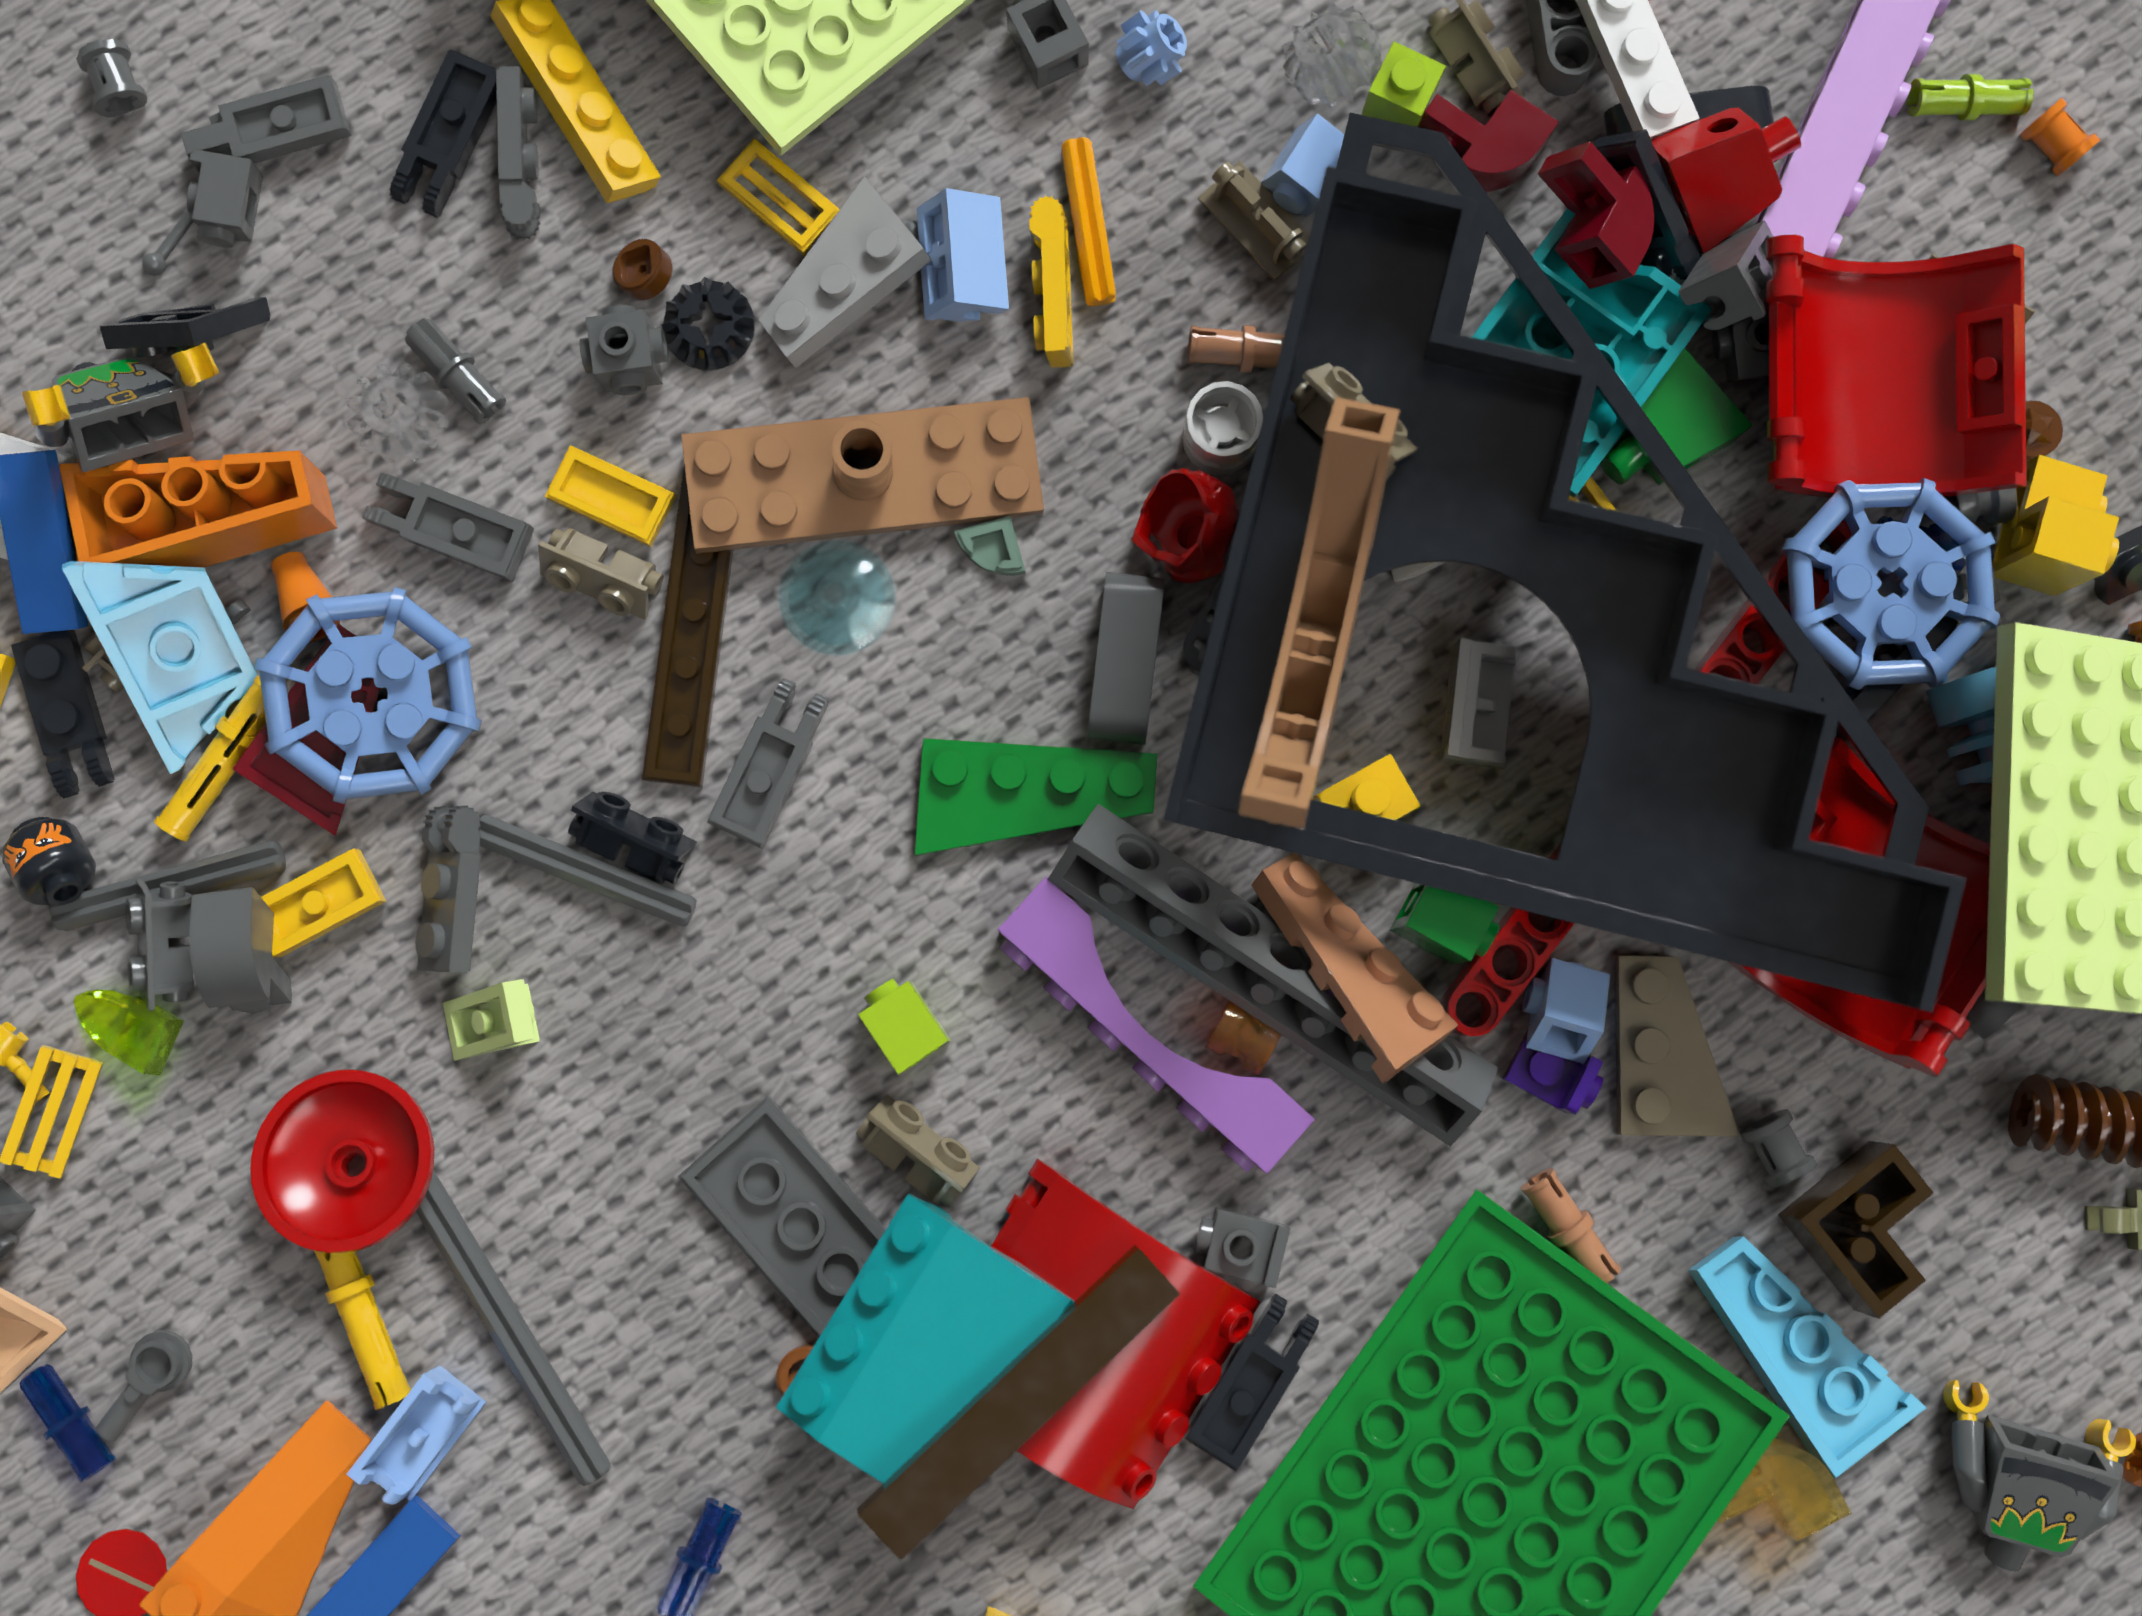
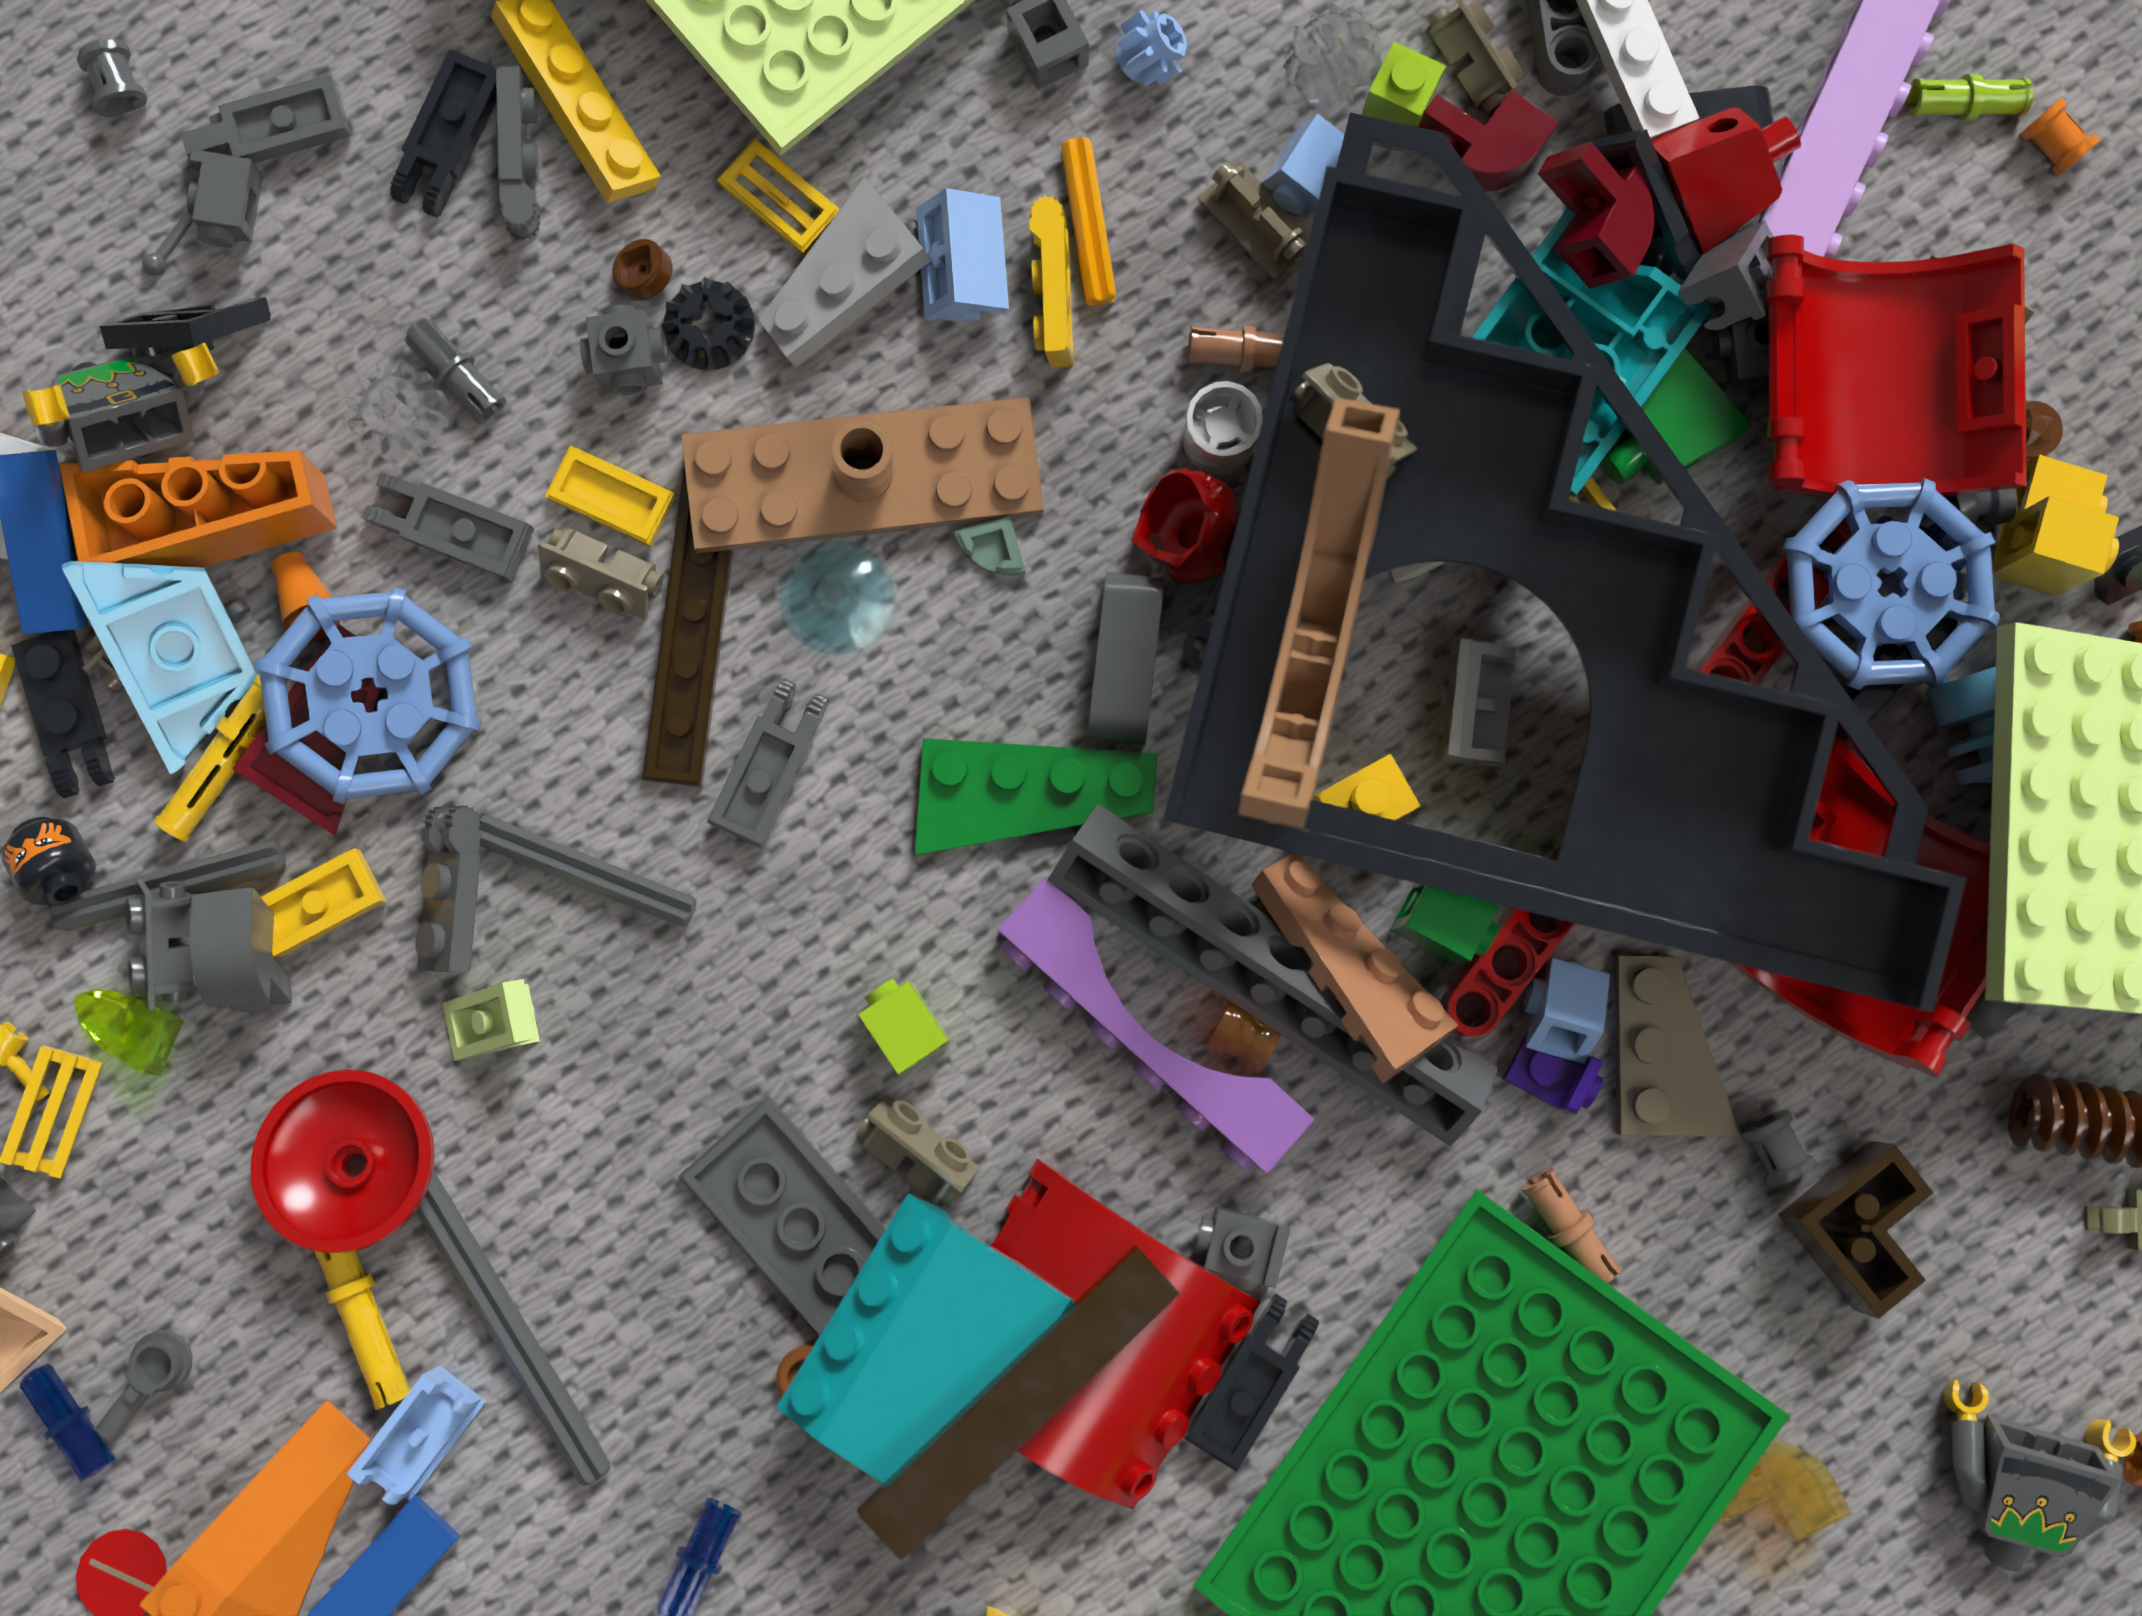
black hinge [568,791,697,884] -> none
medium azure wing [1688,1236,1926,1478] -> none

